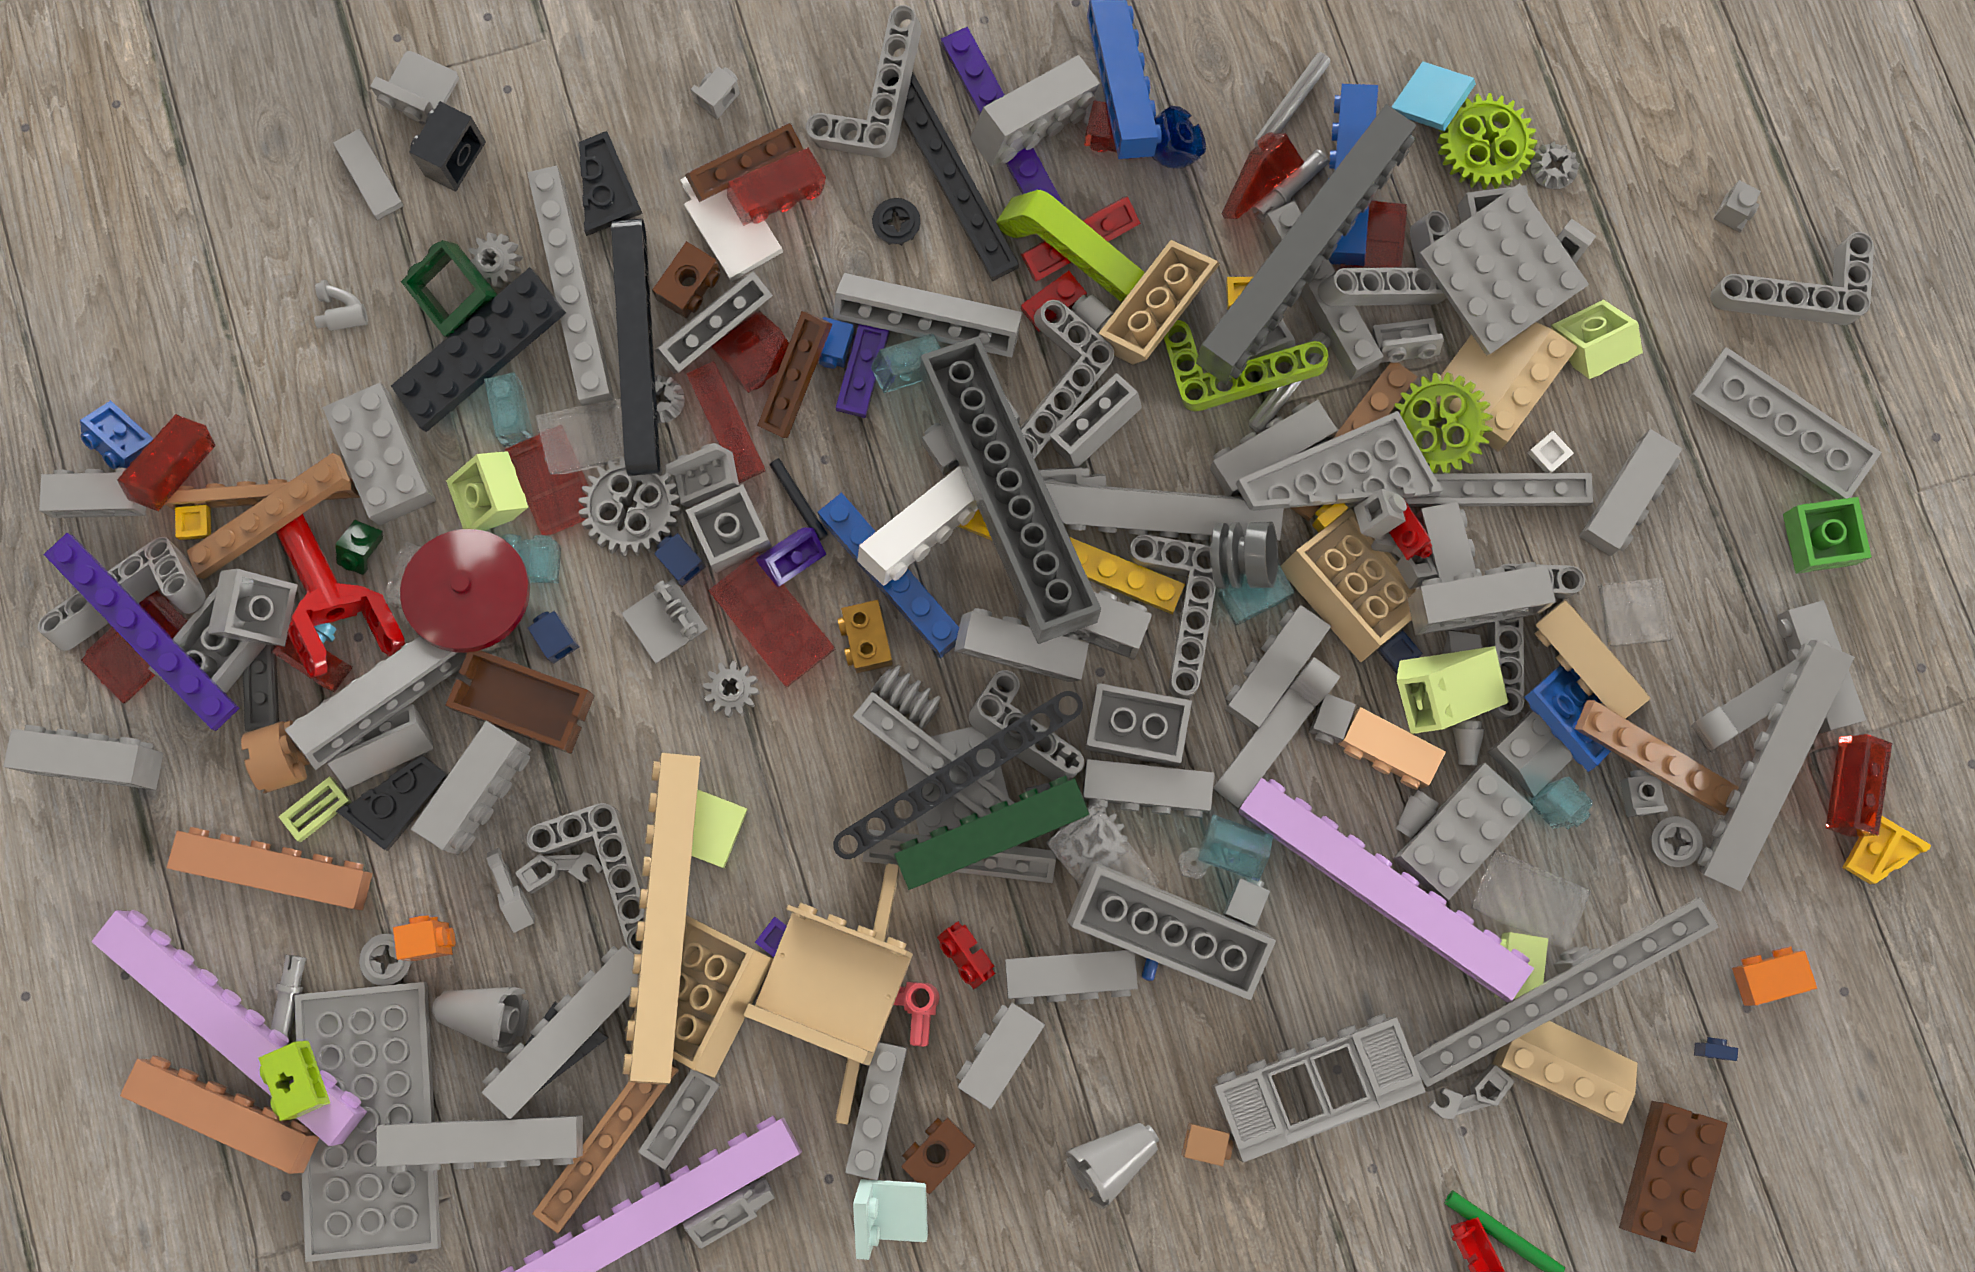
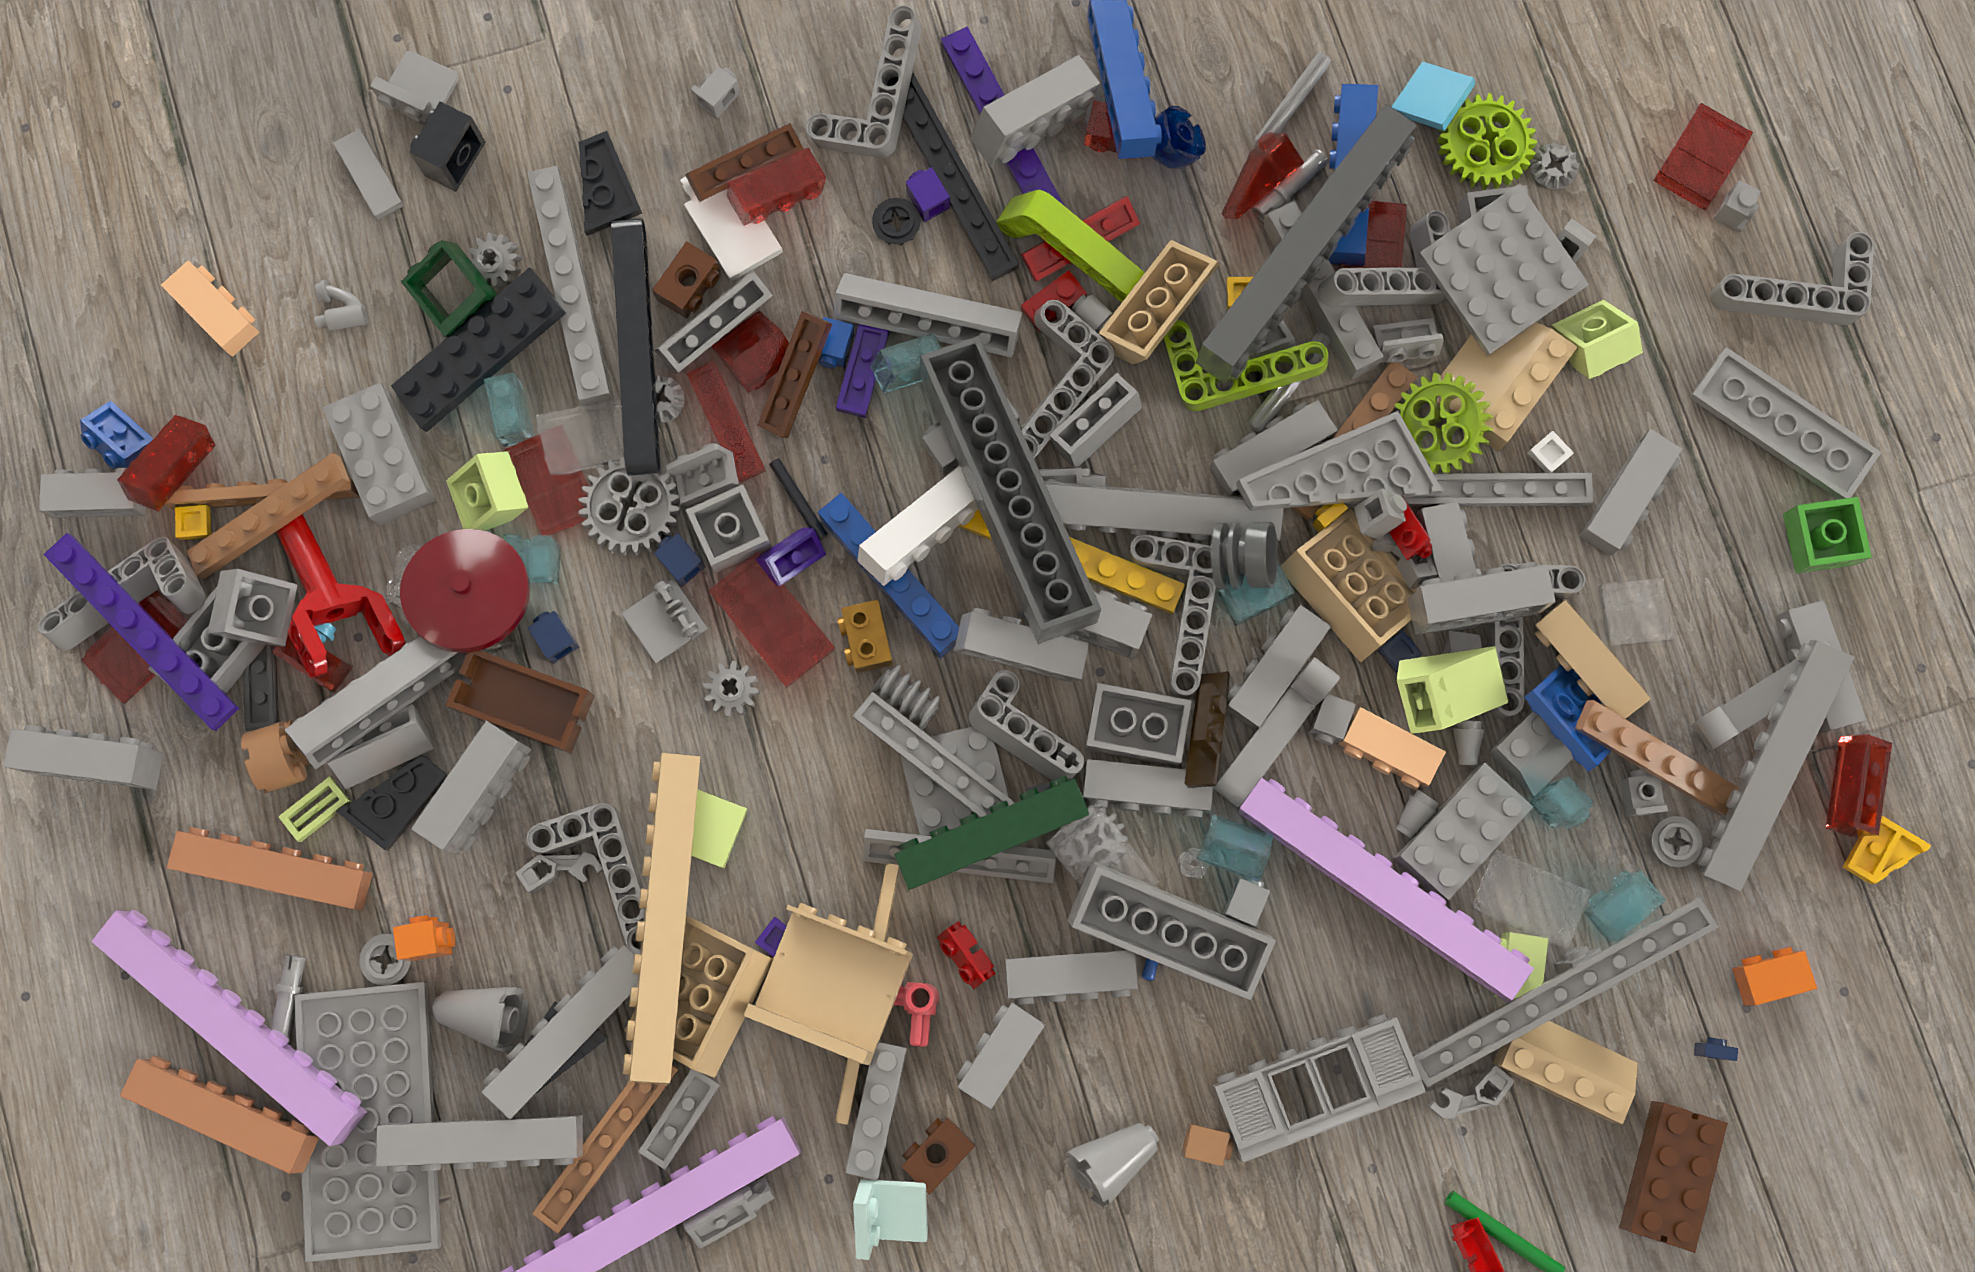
lime brick [258,1041,330,1121] -> none
dark green bracket [335,520,383,575] -> none
light grey piece [487,848,535,933] -> none
black beam [833,691,1083,859] -> none
none -> light nougat brick [161,260,260,357]
none -> dark purple brick [906,167,950,222]
none -> dark brown bracket [1184,671,1230,788]
none -> clear light blue brick [1584,870,1666,942]
none -> clear red piece [1653,103,1753,211]

